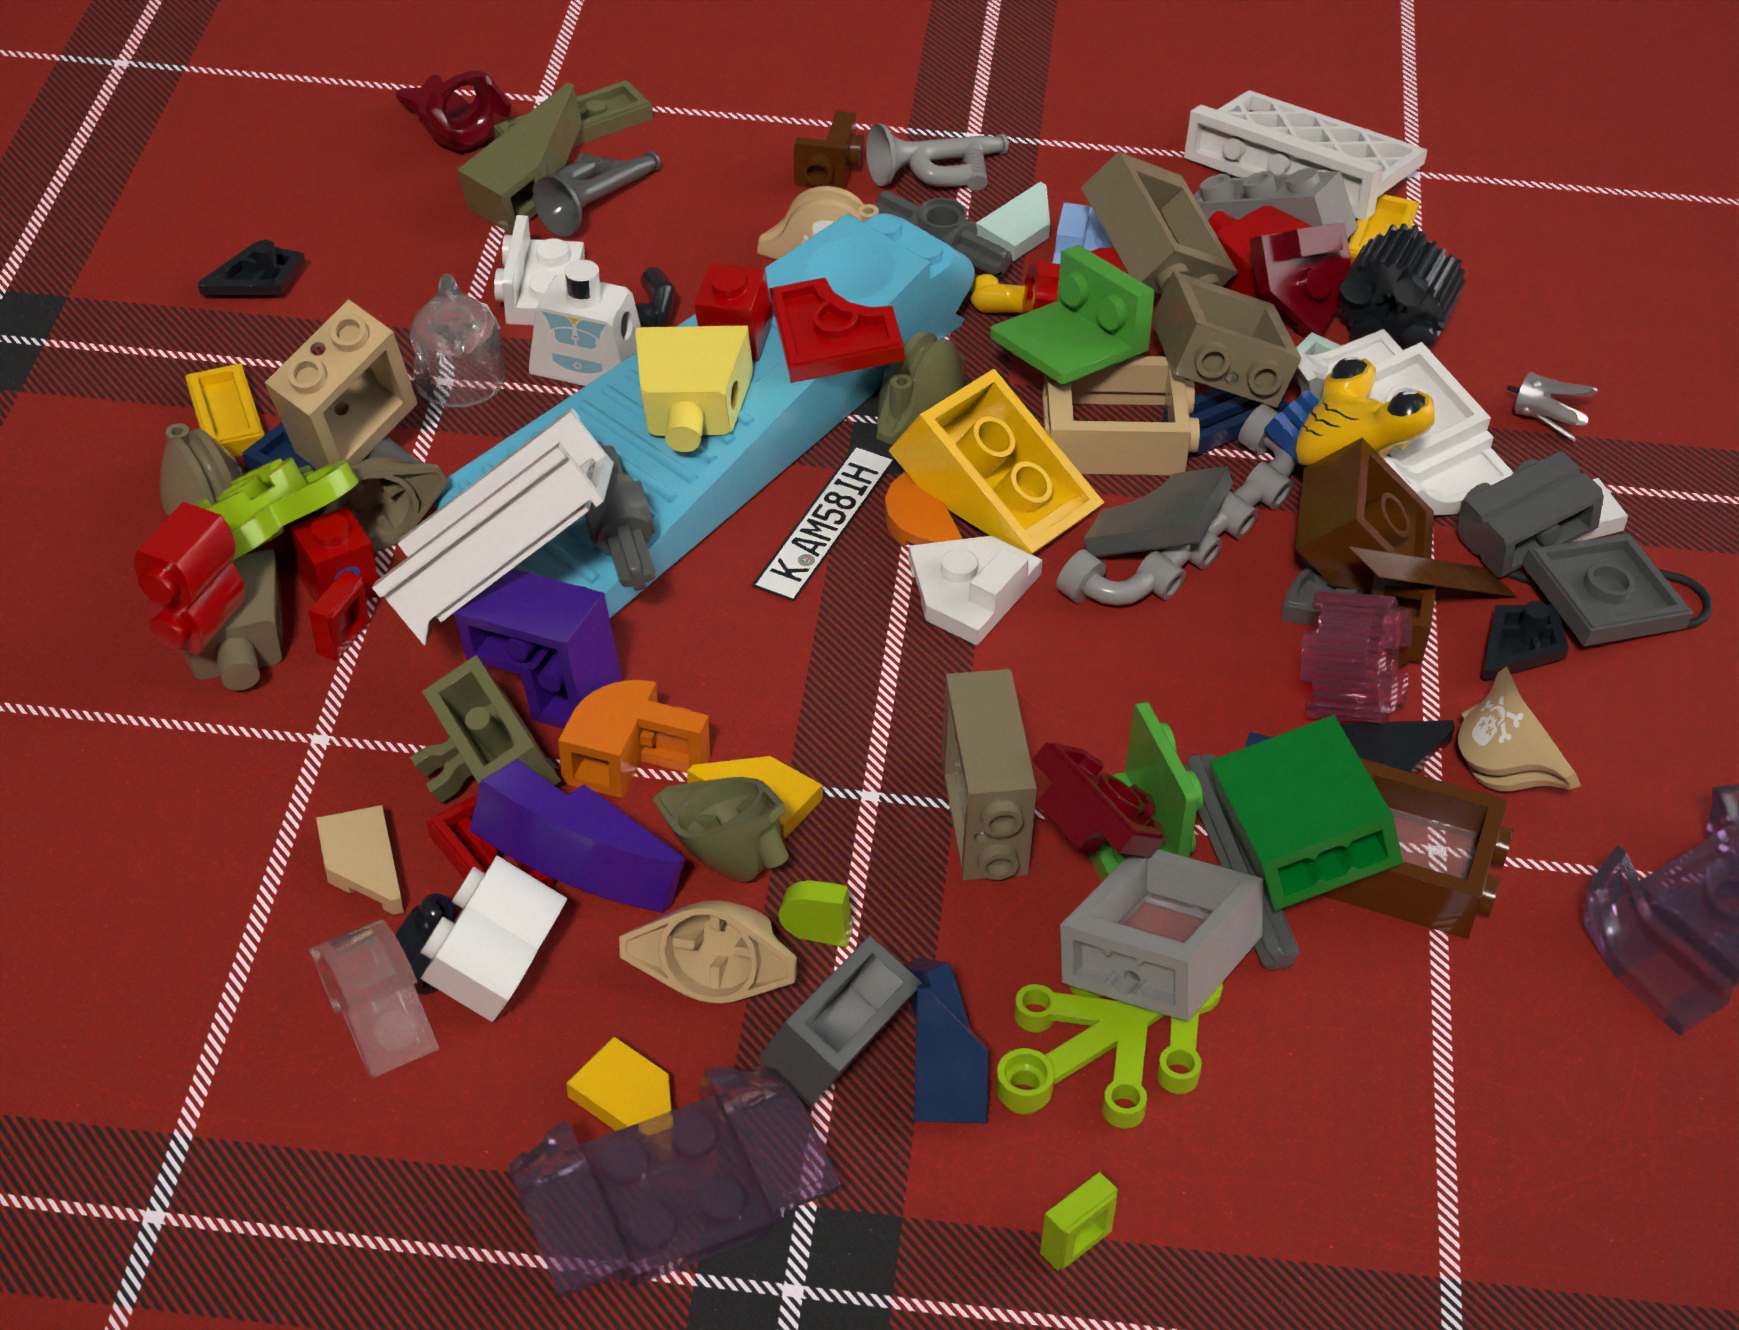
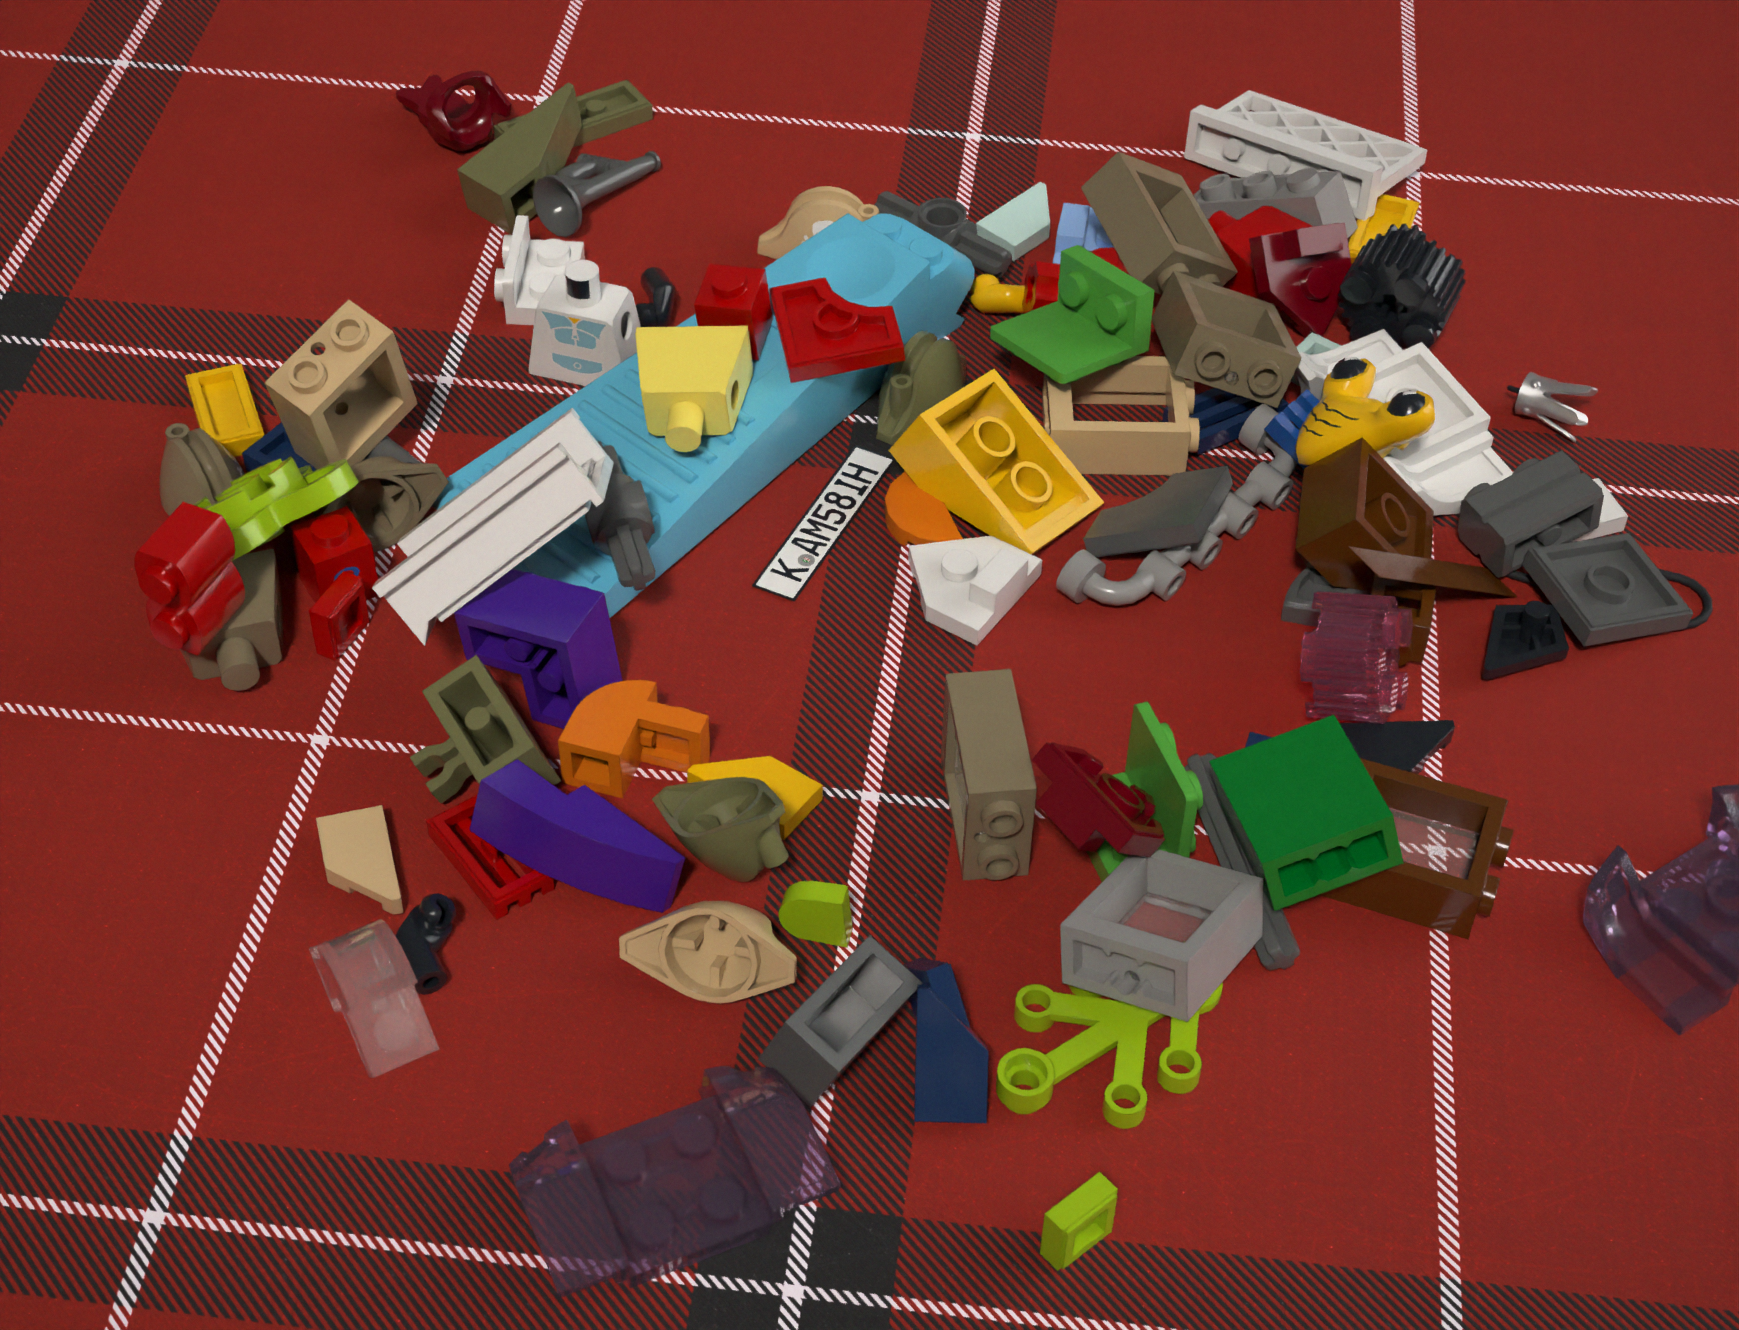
black piece [198,240,305,297] -> none
clear piece [409,274,505,407] -> none
white brick [420,856,567,1022] -> none
yellow tile [566,1037,675,1168] -> none
reddish brown bracket [794,111,864,190] -> none
light grey piece [866,123,1008,191] -> none
tan hat [1458,666,1581,791] -> none

